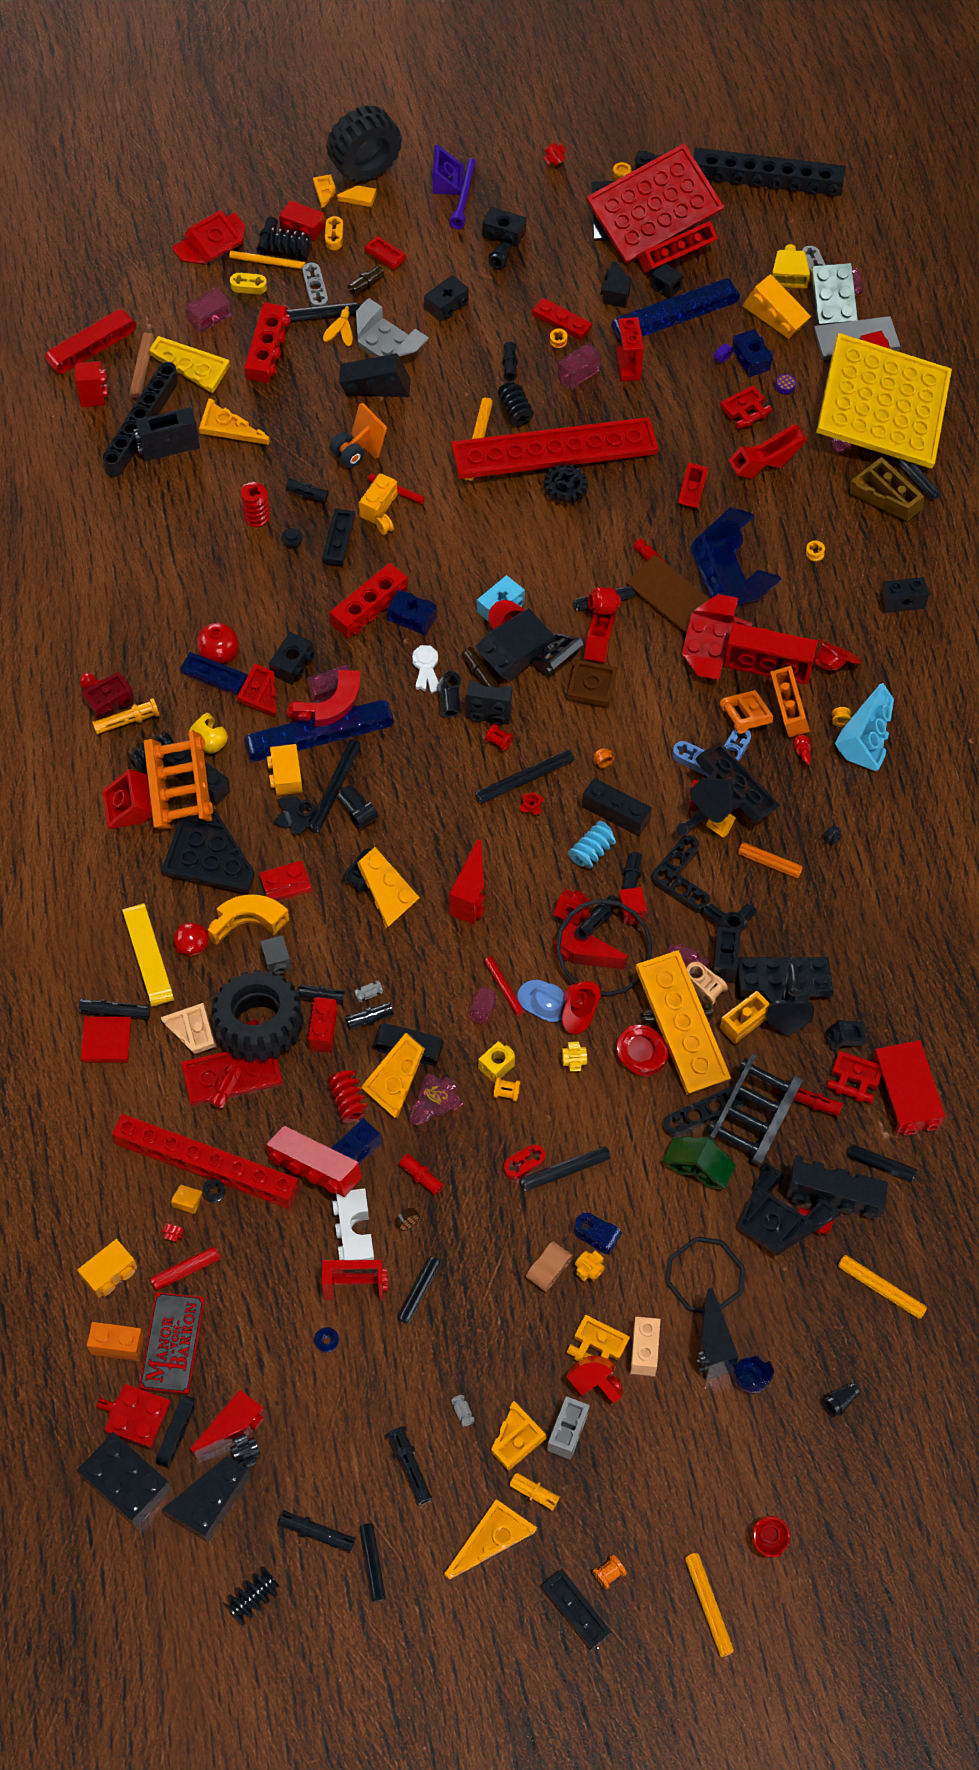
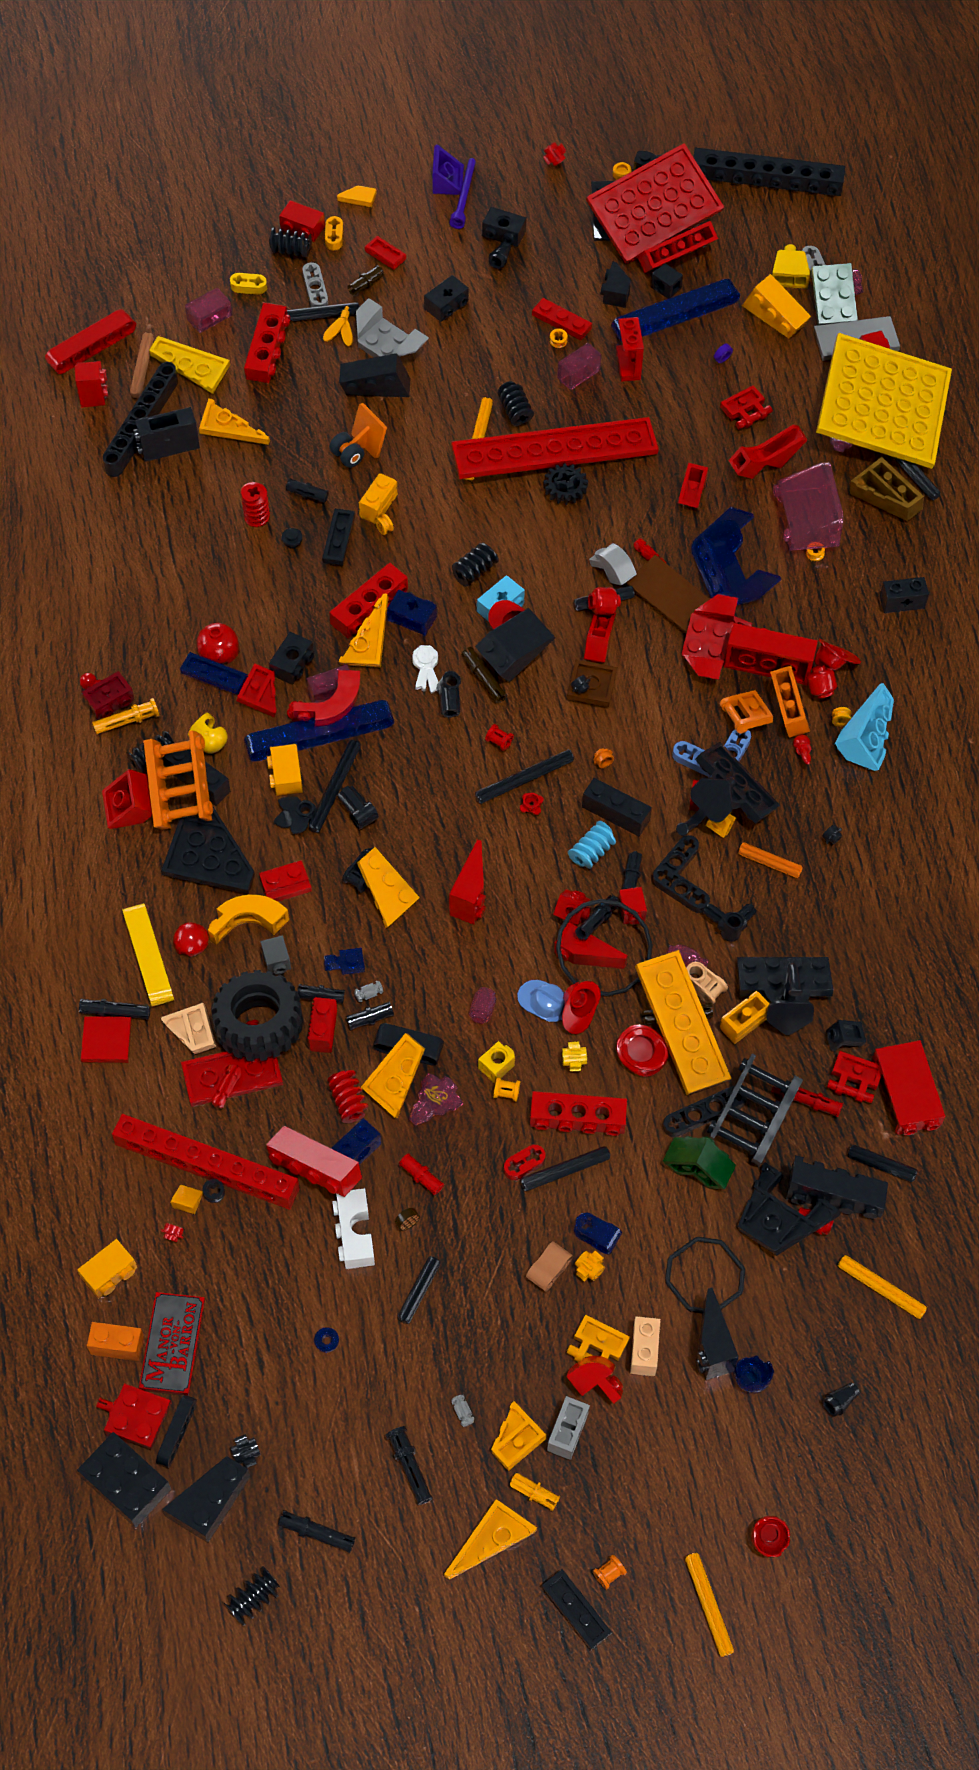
red axle [150,1247,220,1290] -> none
red piece [171,210,245,264] -> none
red slope [190,1390,265,1459] -> none
light orange bar [229,251,307,270] -> none
black pin [256,216,278,255] -> none
light orange tile [313,174,336,208] -> none
red window [322,1260,388,1300] -> none
black tyre [326,105,402,182] -> none
black axle [360,1523,386,1602] -> none
red bar [367,473,425,504] -> none
black brick [466,680,513,725] -> none
red bar [484,956,525,1016] -> none
black pin [502,342,518,381] -> none
black piece [529,633,583,677] -> none
black brick [712,926,741,982] -> none
clear blue brick [732,329,773,377] -> none
dark purple tile [775,374,796,394] -> none
none -> clear blue plate [324,948,365,975]
none -> light orange wing [339,594,388,667]
none -> black piece [452,543,499,587]
none -> red brick [530,1091,627,1136]
none -> black plate [570,675,591,694]
none -> light grey brick [589,543,637,585]
none -> clear pink windscreen [773,462,843,550]
none -> red head [807,665,838,698]

